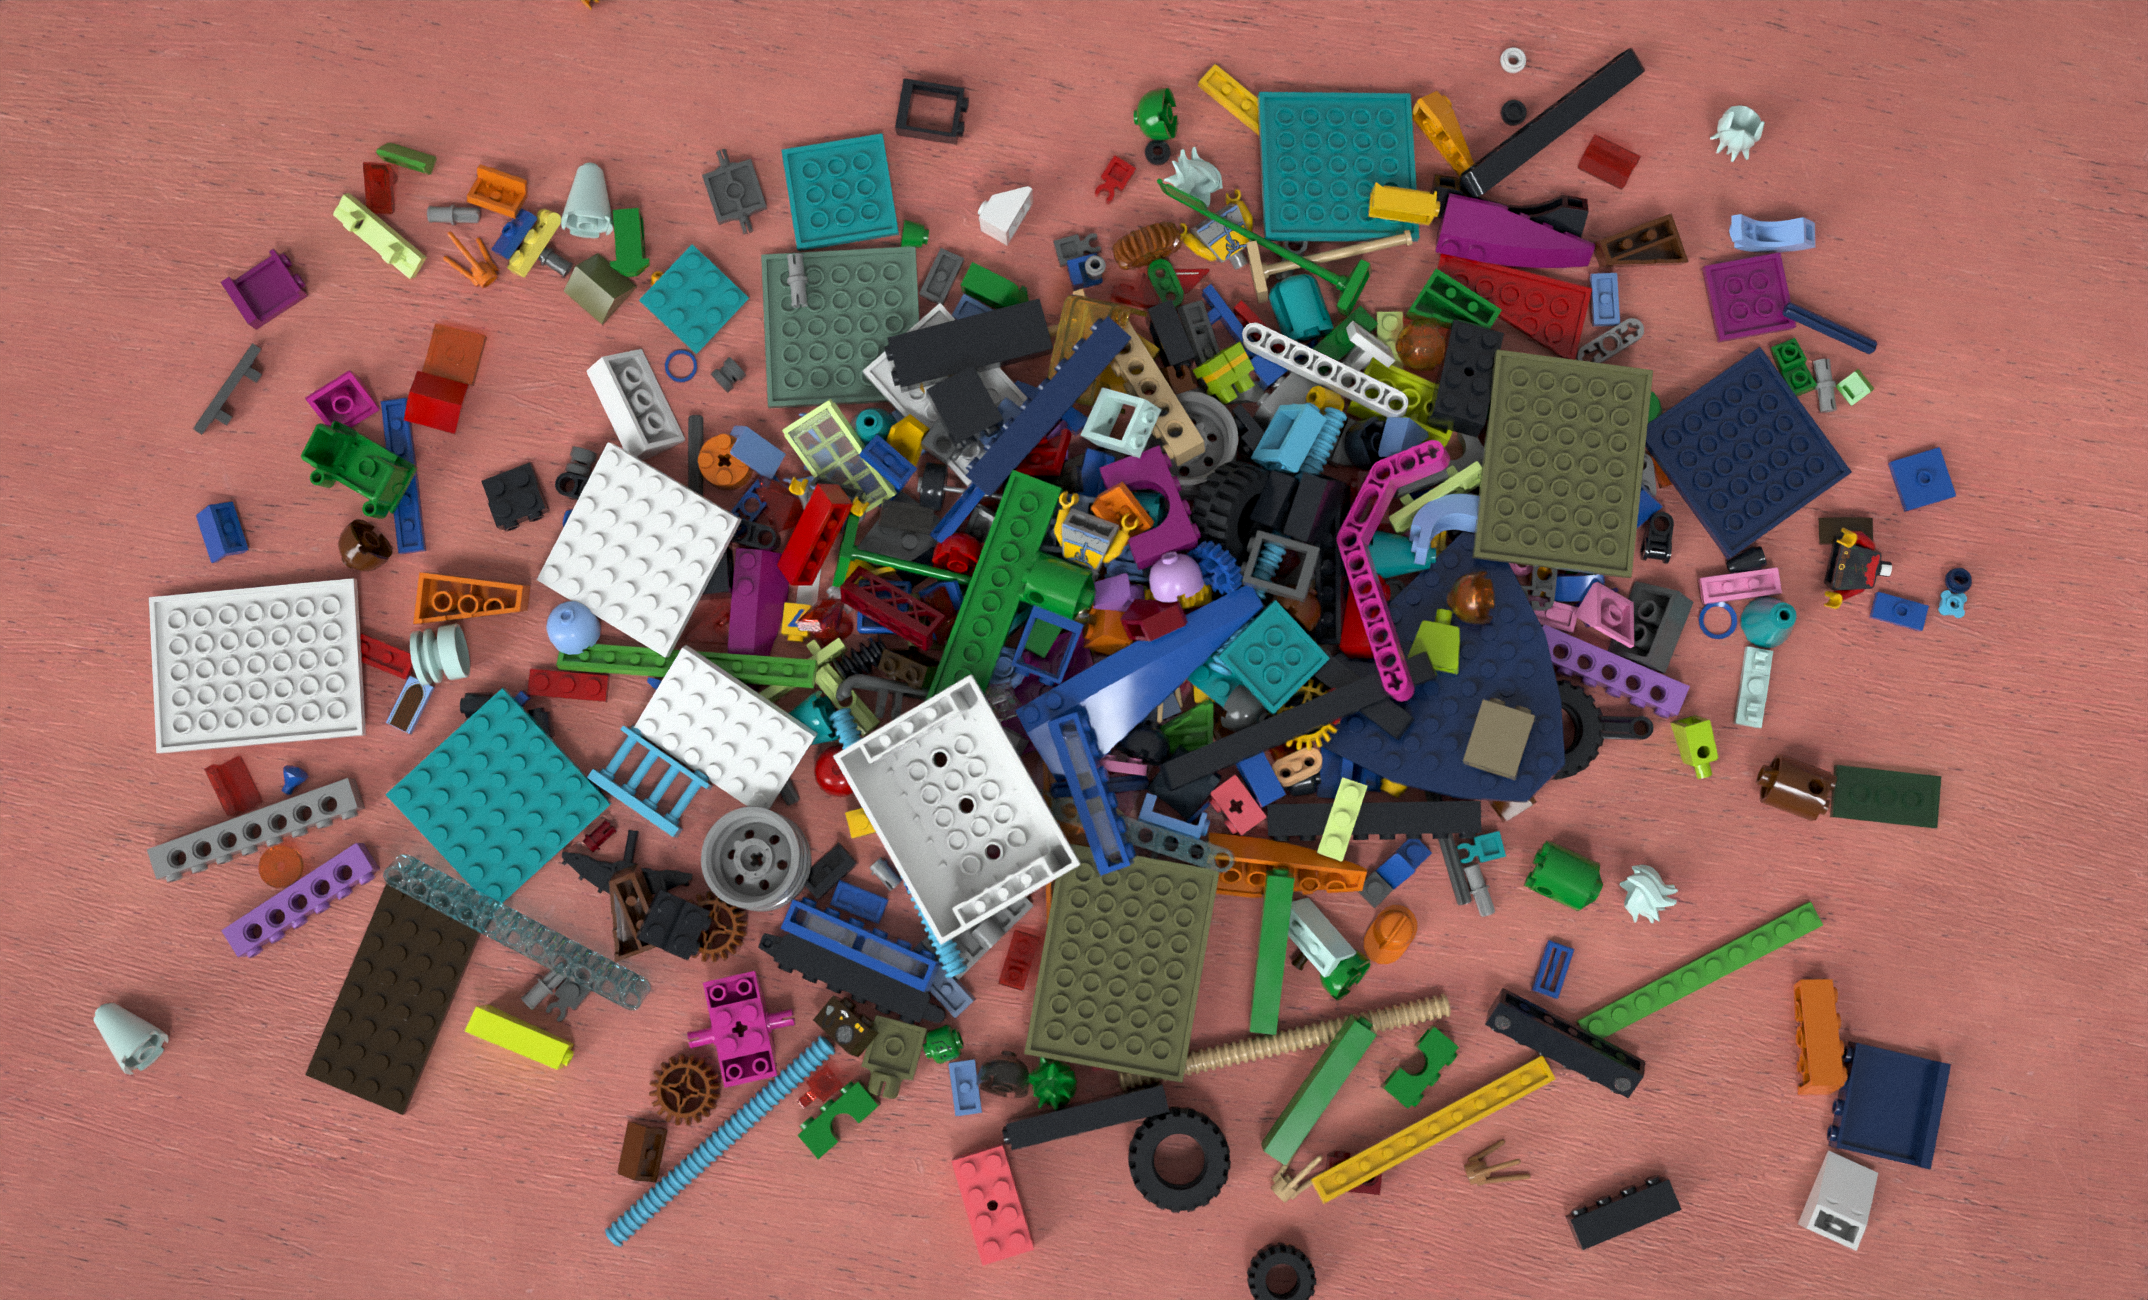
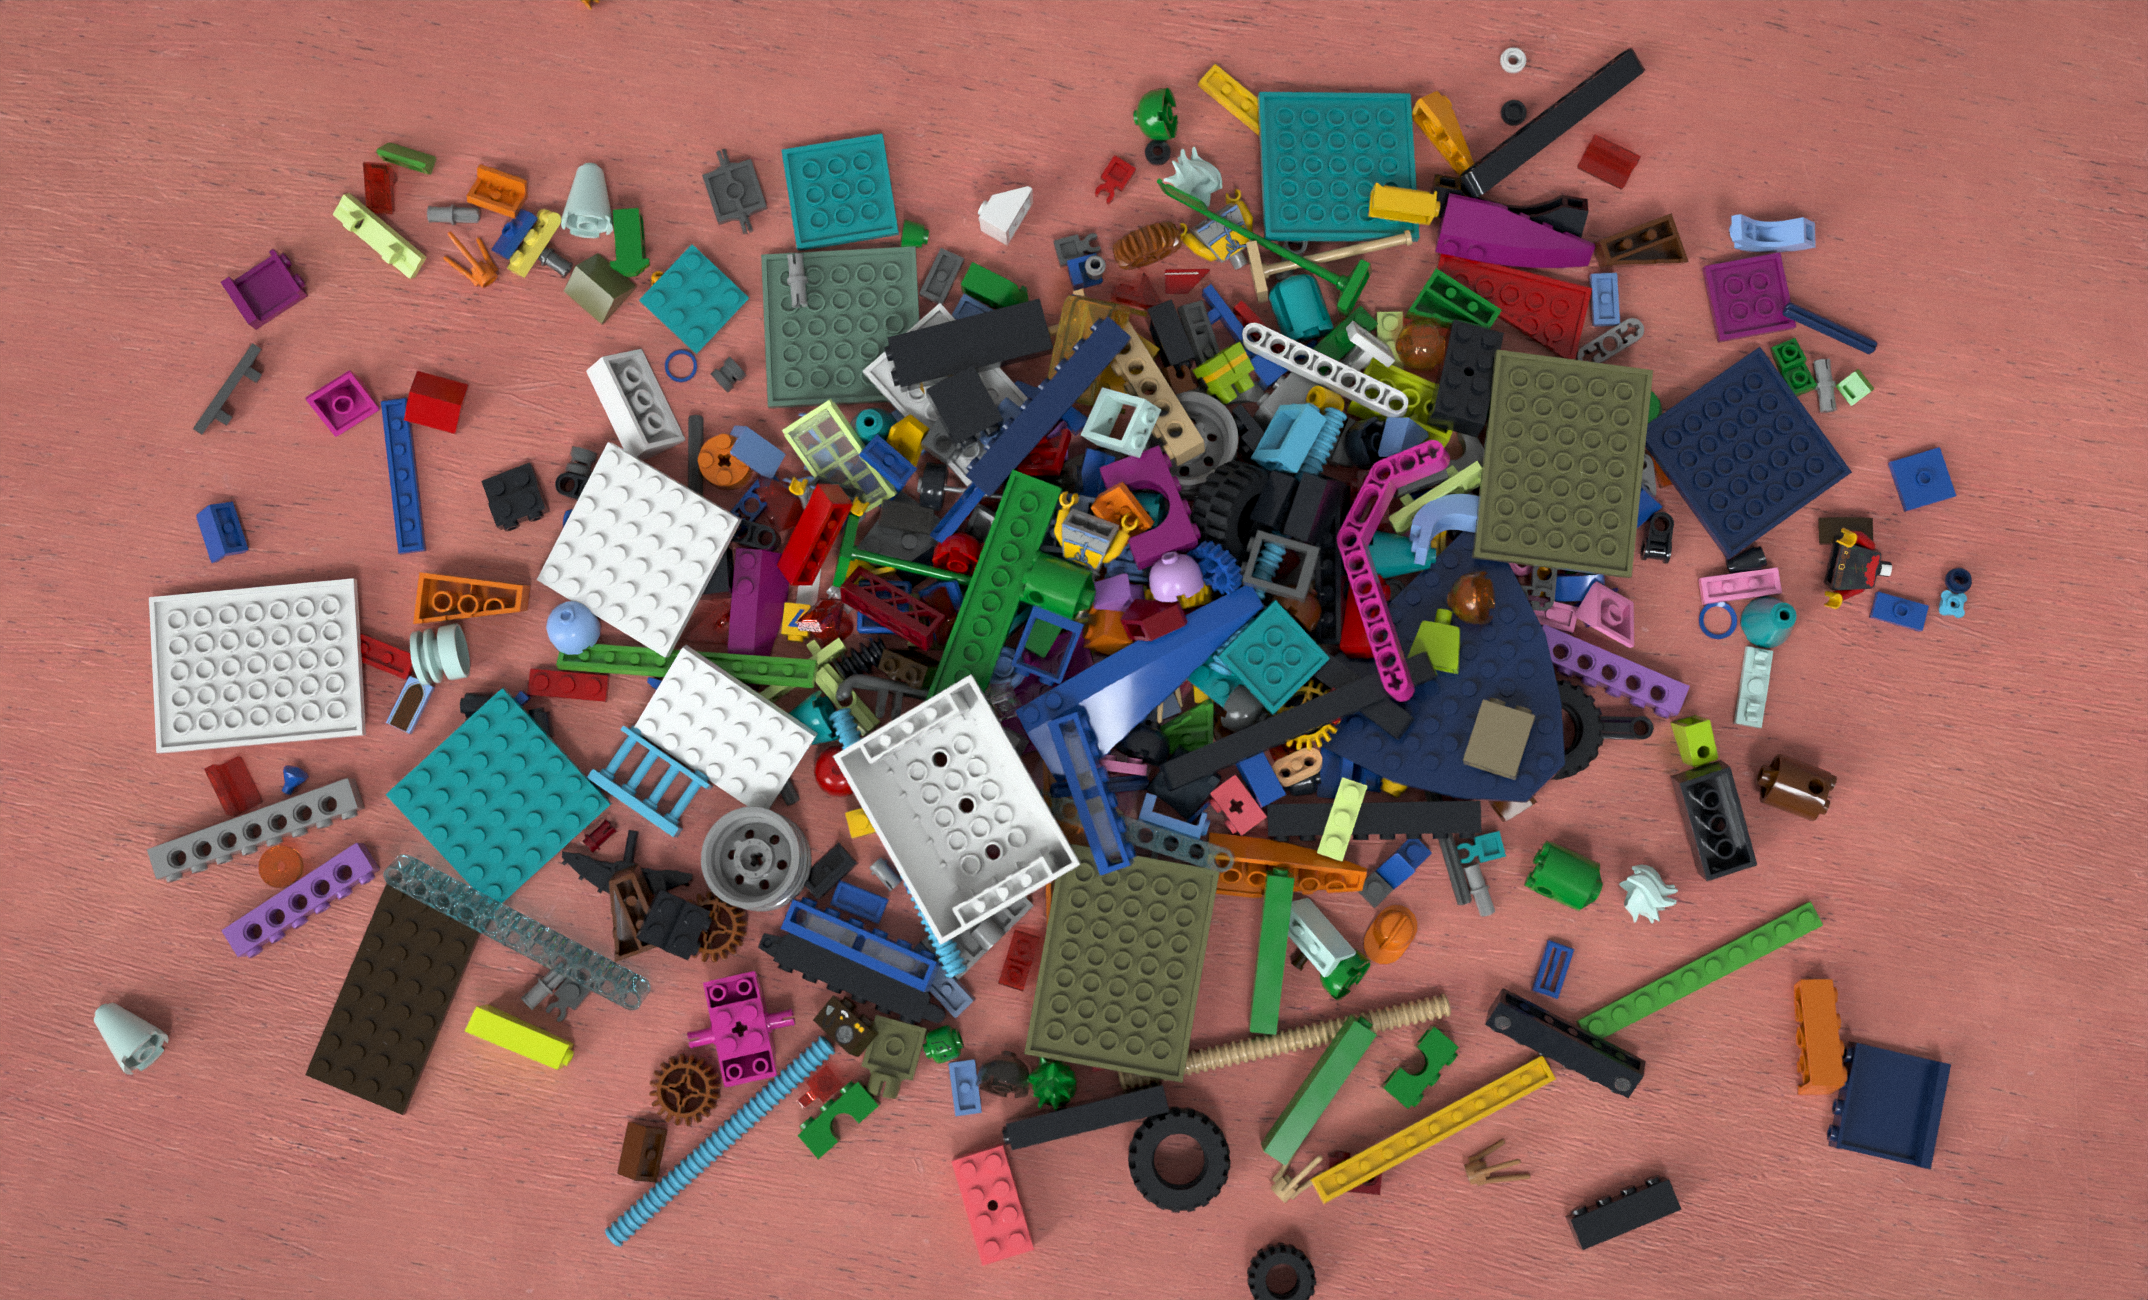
green container [301,421,418,519] -> none
reddish brown cylinder [338,519,392,572] -> none
clear orange tile [422,323,487,386] -> none
black window [895,78,969,145] -> none
green plate [1147,259,1184,309] -> none
dark grey slope [1608,581,1694,674] -> none
light aqua hair [1710,105,1765,162] -> none
white slope [1798,1151,1878,1251] -> none
clear green tile [1830,765,1941,829] -> none
none -> black brick [1670,760,1758,881]

